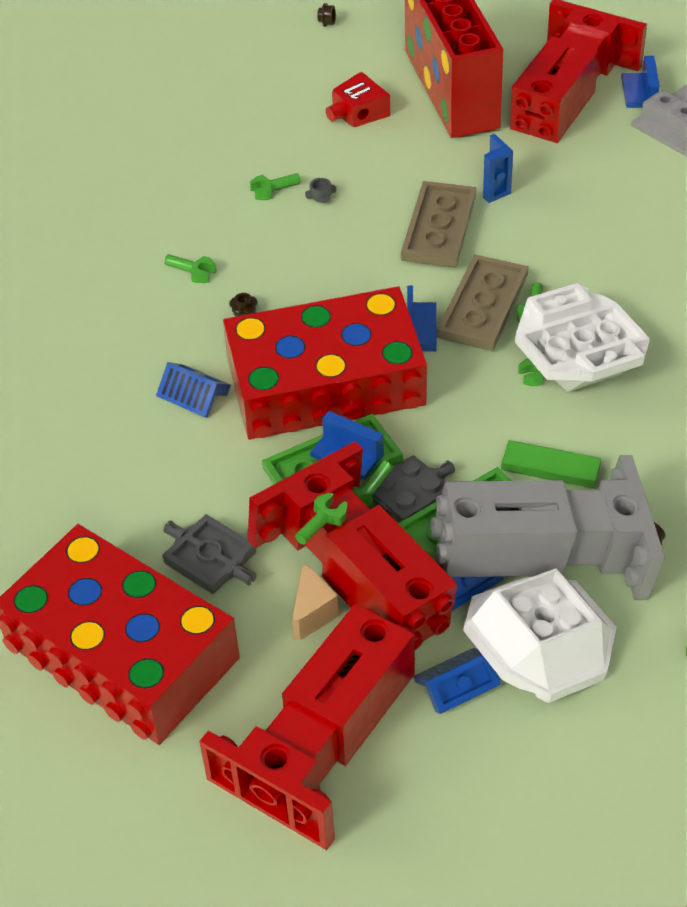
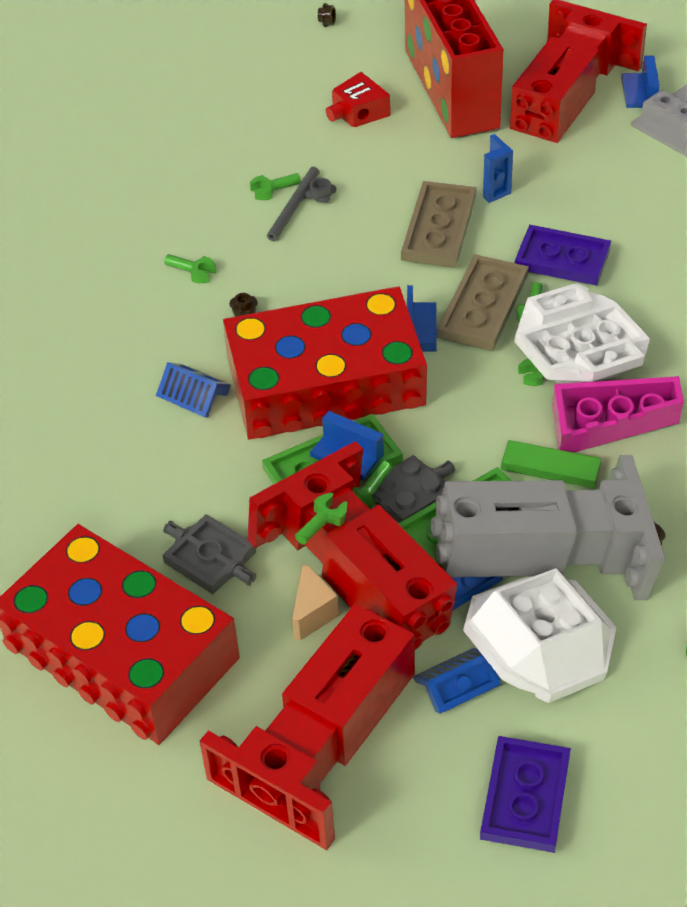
none -> dark grey piece [267,166,320,241]
none -> dark purple plate [480,736,571,853]
none -> dark purple plate [514,224,612,286]
none -> dark pink wedge [552,376,684,453]

